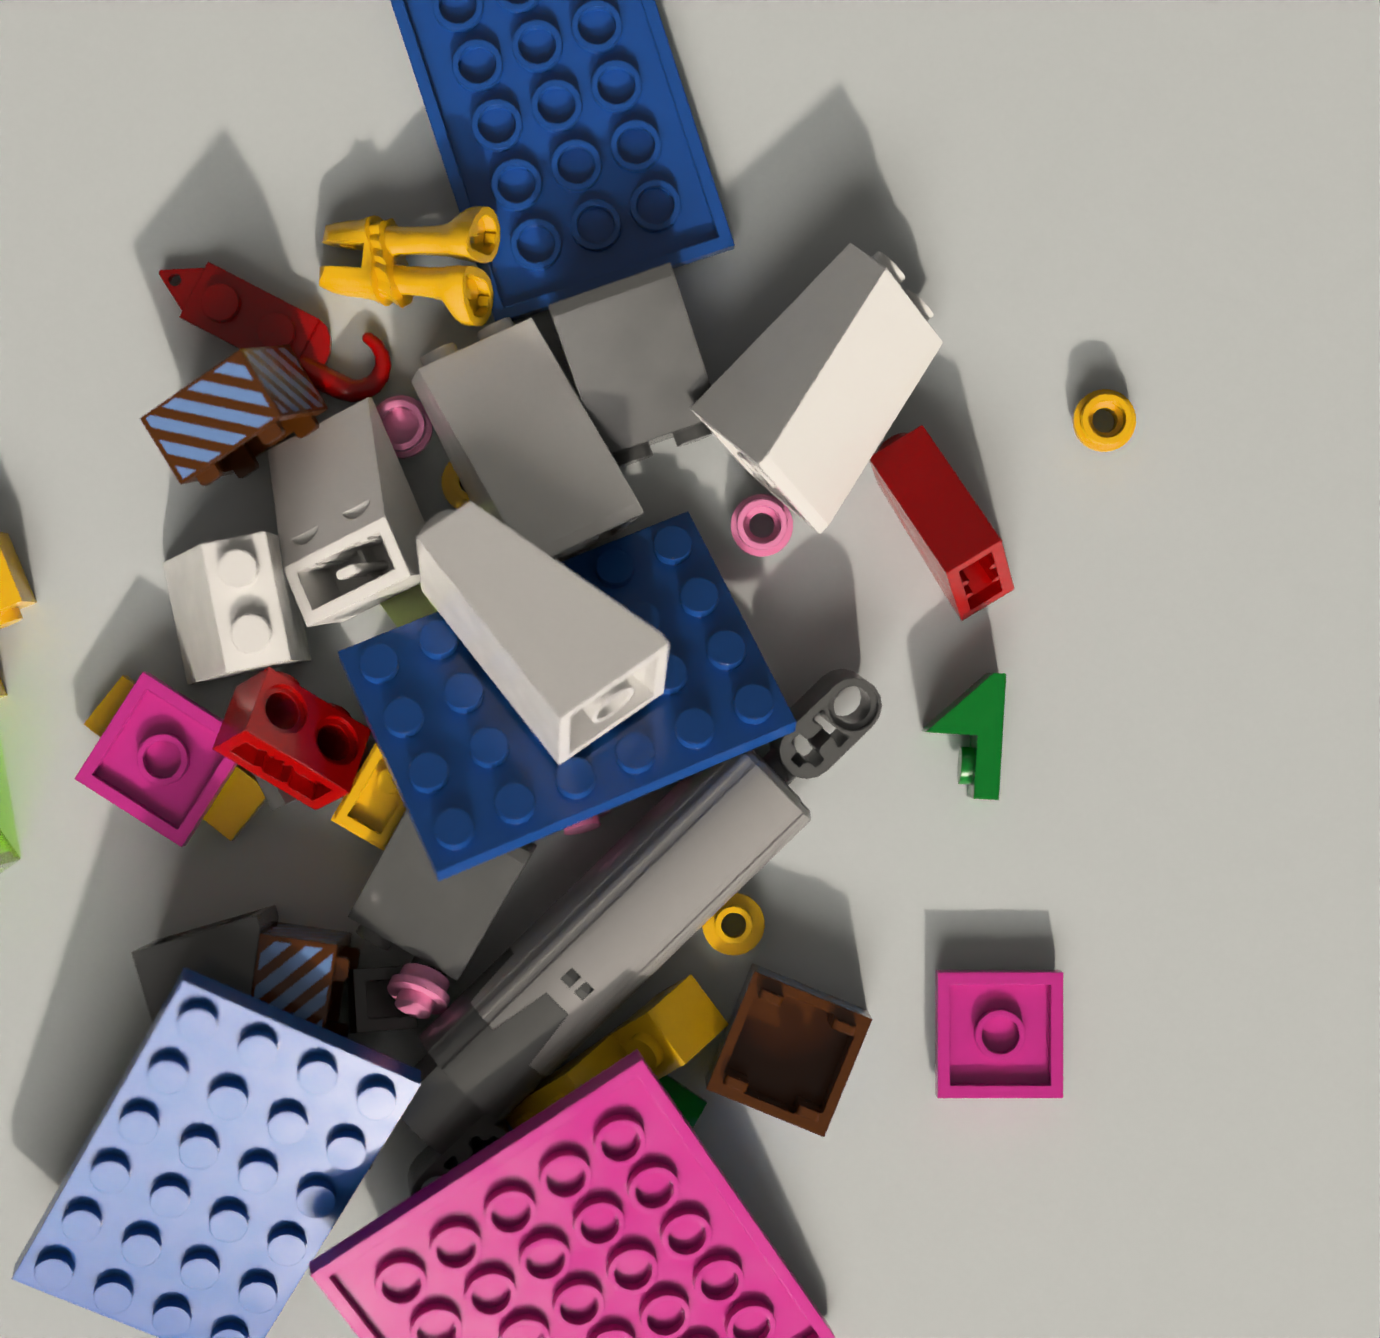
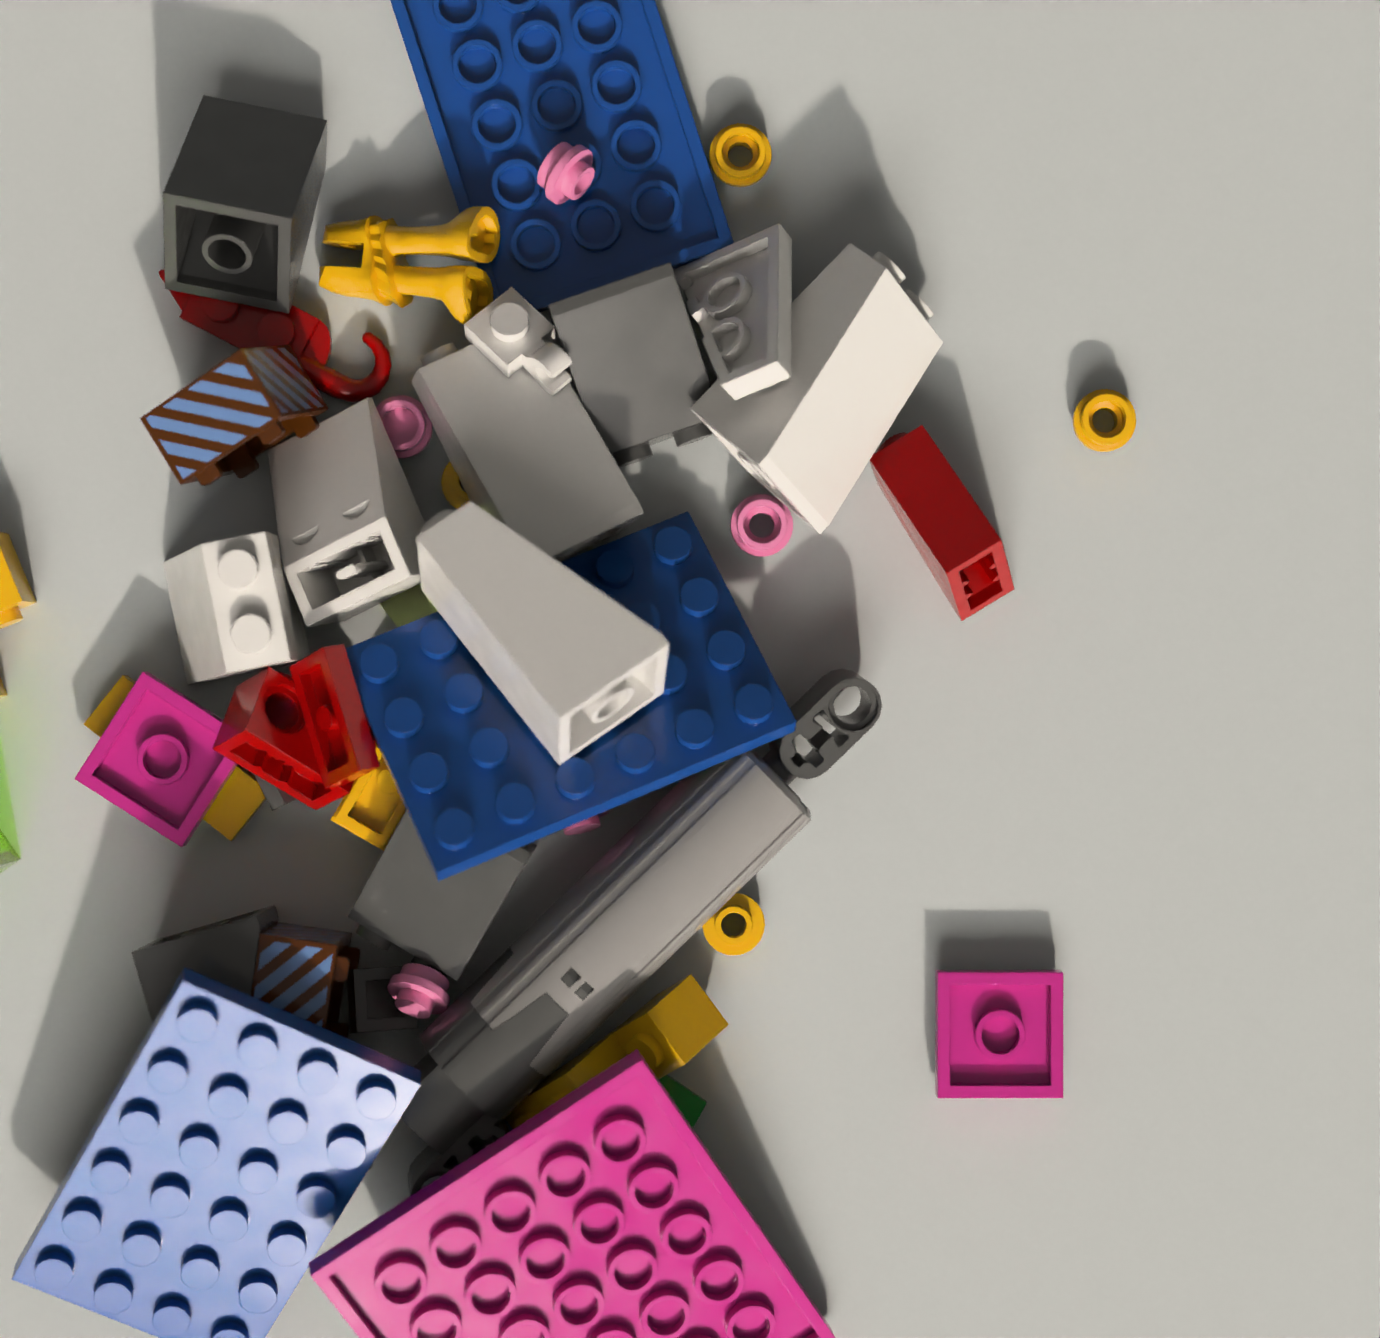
reddish brown container [705,963,872,1137] -> none
green slope [922,673,1006,800] -> none
none -> dark grey slope [163,95,327,313]
none -> red plate [289,644,380,789]
none -> white plate [464,287,572,396]
none -> bright pink plate [537,142,595,205]
none -> white wing [673,223,792,400]
none -> yellow plate [709,123,772,187]

